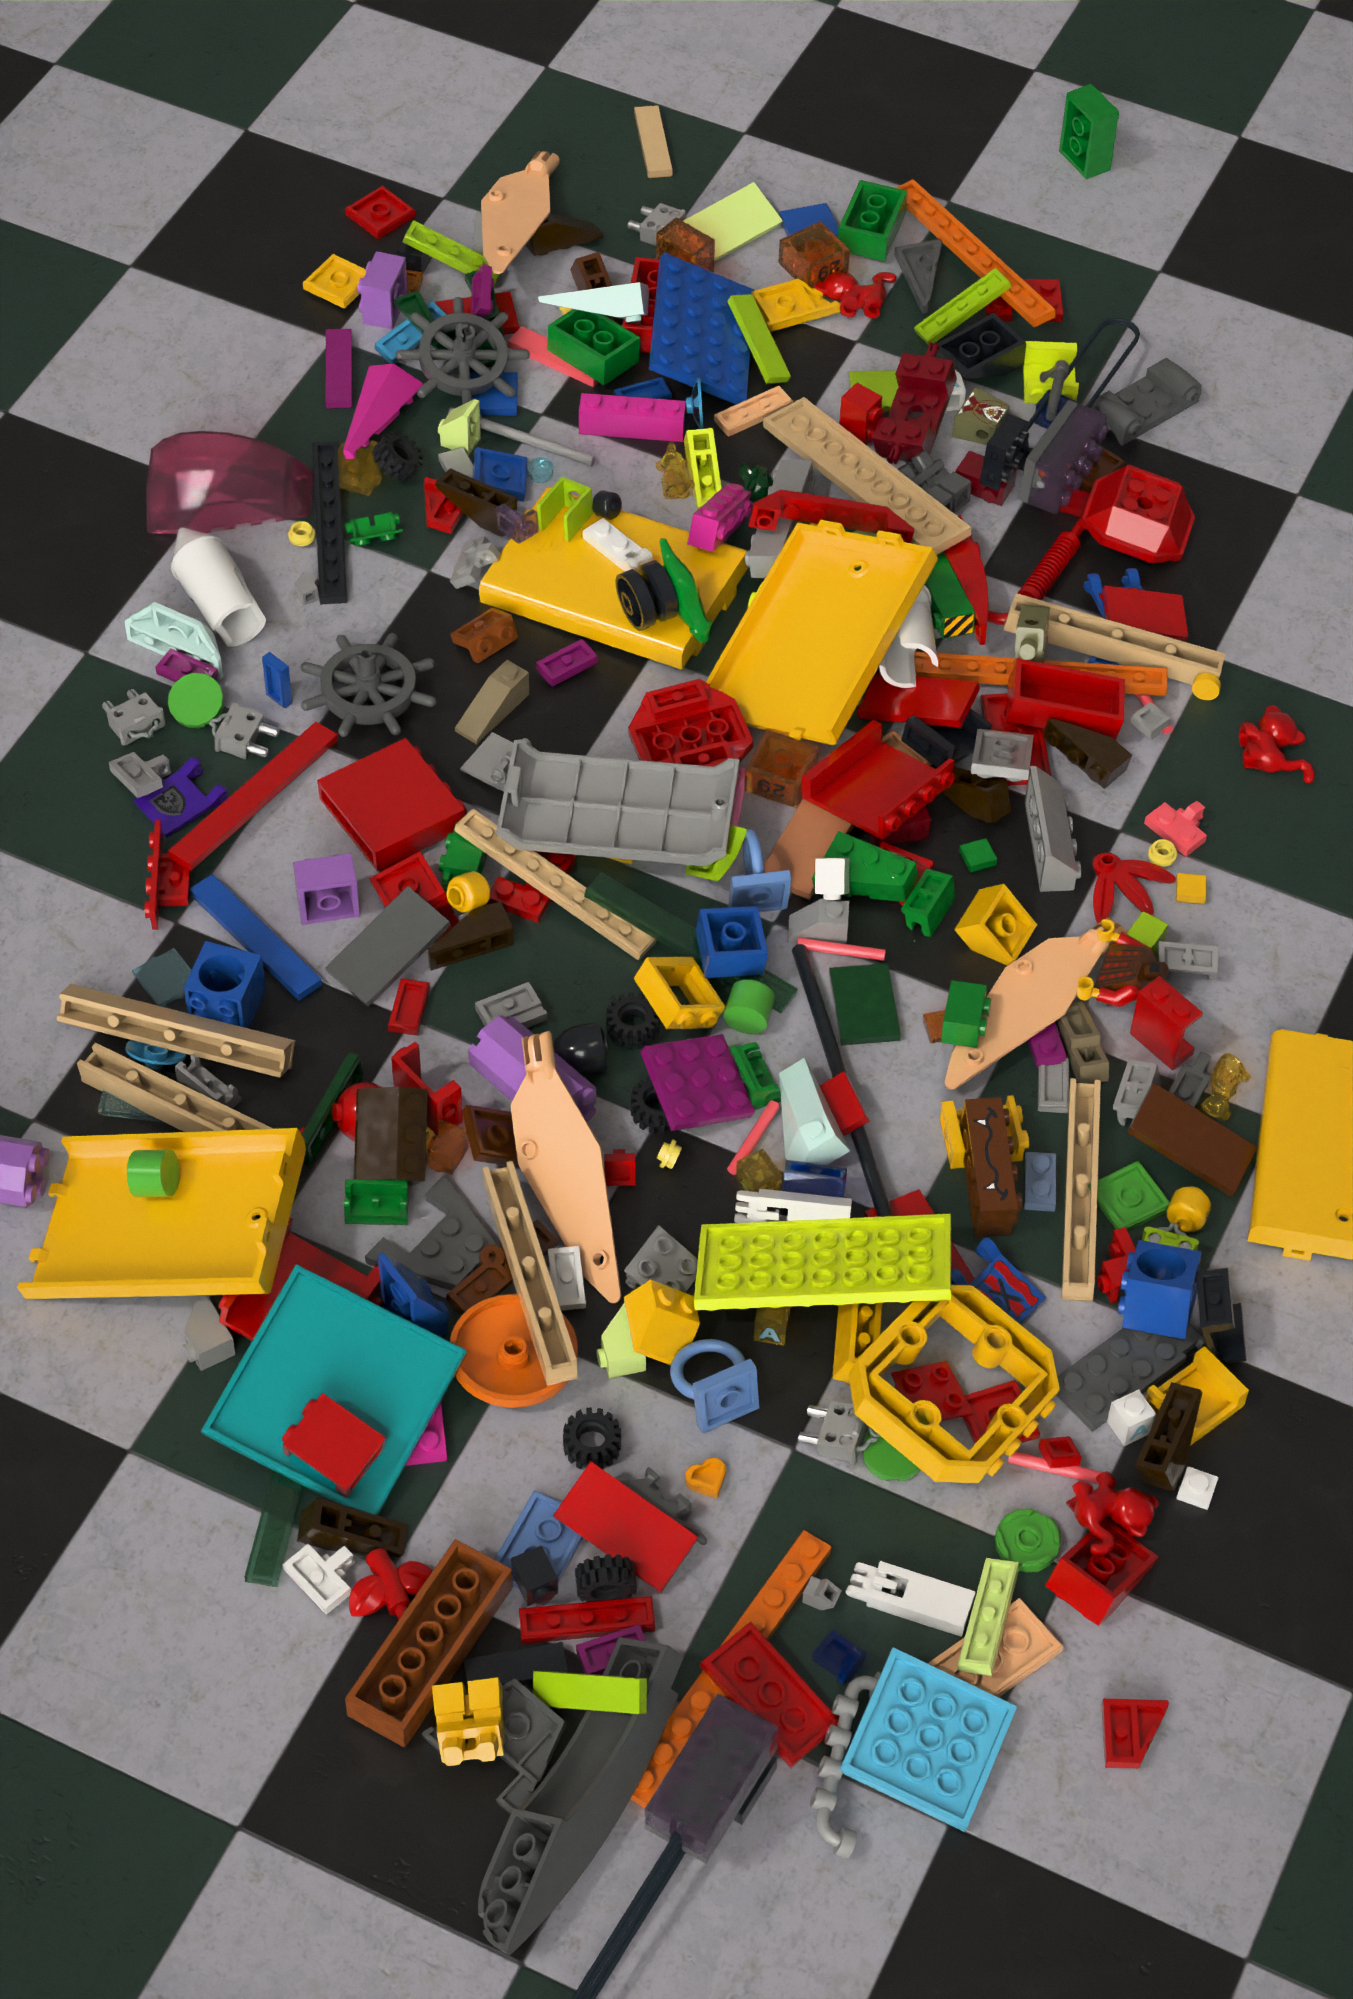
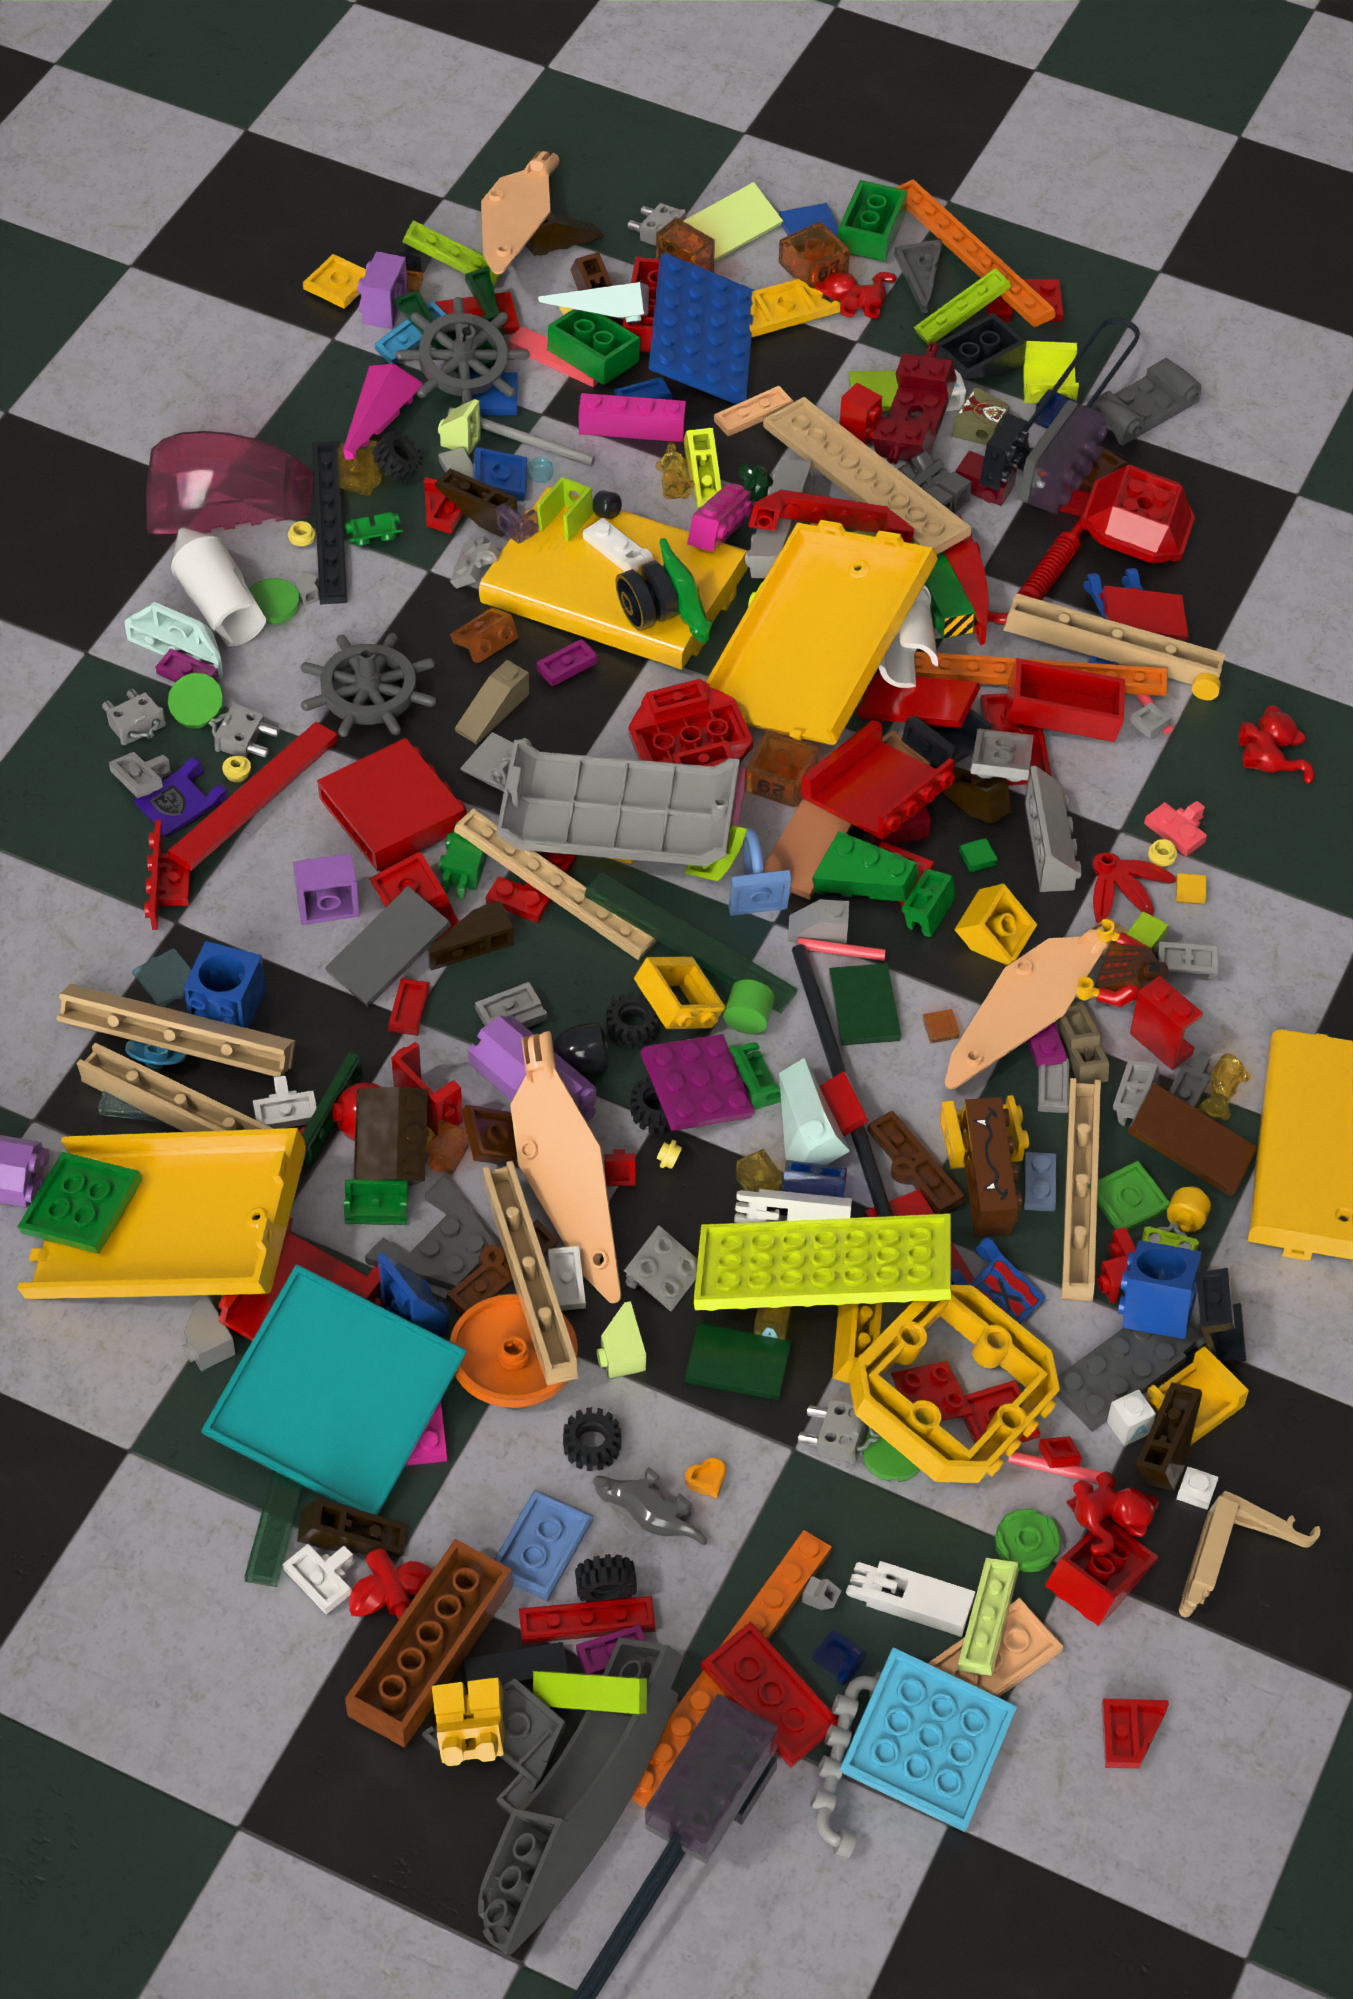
bright green piece [127,1149,179,1197] -> none
light grey hinge [175,1054,242,1109] -> none
blue tile [189,874,322,1001] -> none
blue tile [262,652,292,708] -> none
red panel [282,1393,386,1498] -> none
magenta tile [326,329,352,408] -> none
red tile [345,186,416,240] -> none
yellow head [447,871,490,913] -> none
magenta plate [471,264,494,318] -> none
black brick [511,1546,558,1606] -> none
red tile [553,1461,699,1593] -> none
yellow slope [624,1279,700,1365] -> none
tan tile [634,105,672,178] -> none
medium blue tile [670,1339,760,1433] -> none
dark azure dish [686,378,703,429] -> none
blue brick [695,906,768,978] -> none
lime tile [727,294,791,384] -> none
coral bar [727,1100,780,1175] -> none
white brick [815,858,850,900] -> none
green brick [941,980,991,1048] -> none
olive torso [1014,605,1050,663] -> none
dark grey piece [1040,360,1069,421] -> none
dark brown slope [1042,718,1132,789] -> none
green brick [1059,84,1119,179] -> none
none -> green plate [17,1152,143,1254]
none -> light yellow plate [222,756,251,782]
none -> bright green tile [248,578,299,624]
none -> white hinge [253,1075,316,1129]
none -> dark green tile [685,1323,791,1401]
none -> reddish brown hinge [867,1110,965,1214]
none -> tan hinge [1179,1491,1320,1617]

